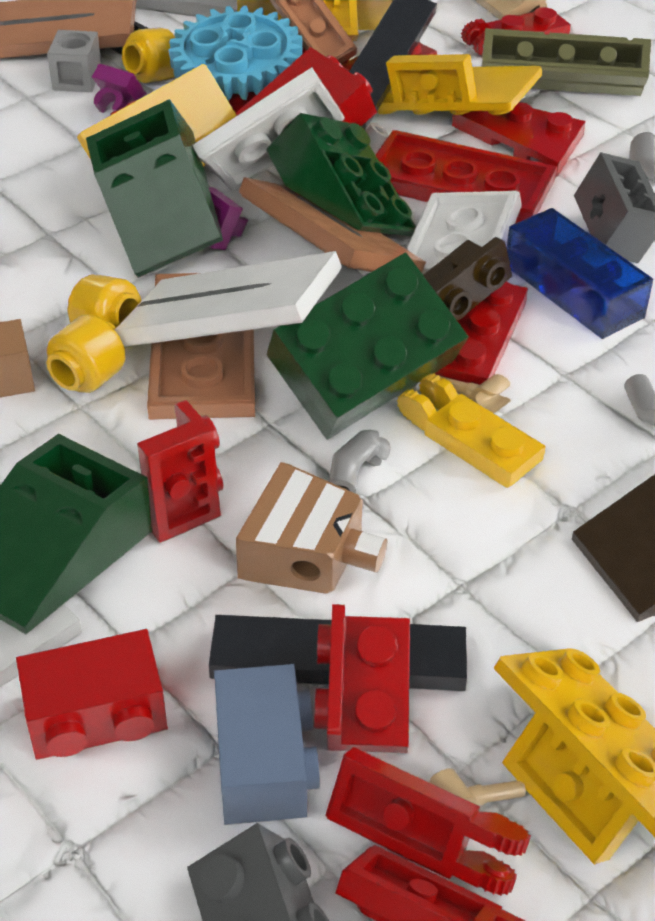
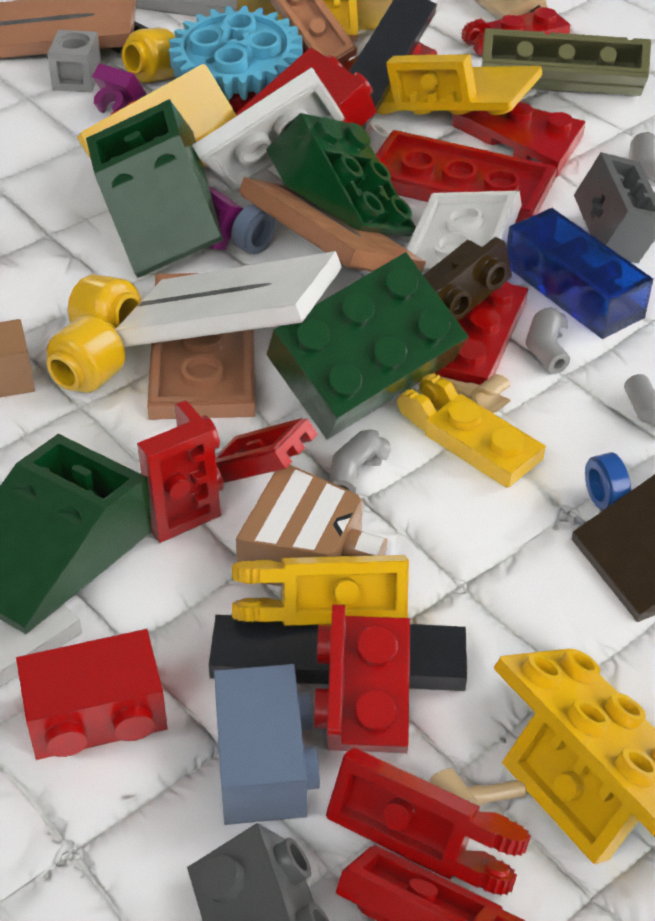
none -> red tile [215,418,318,483]
none -> sand blue tile [231,204,276,254]
none -> yellow hinge [232,555,409,626]
none -> light grey arm [526,307,570,374]
none -> blue tile [585,452,631,511]

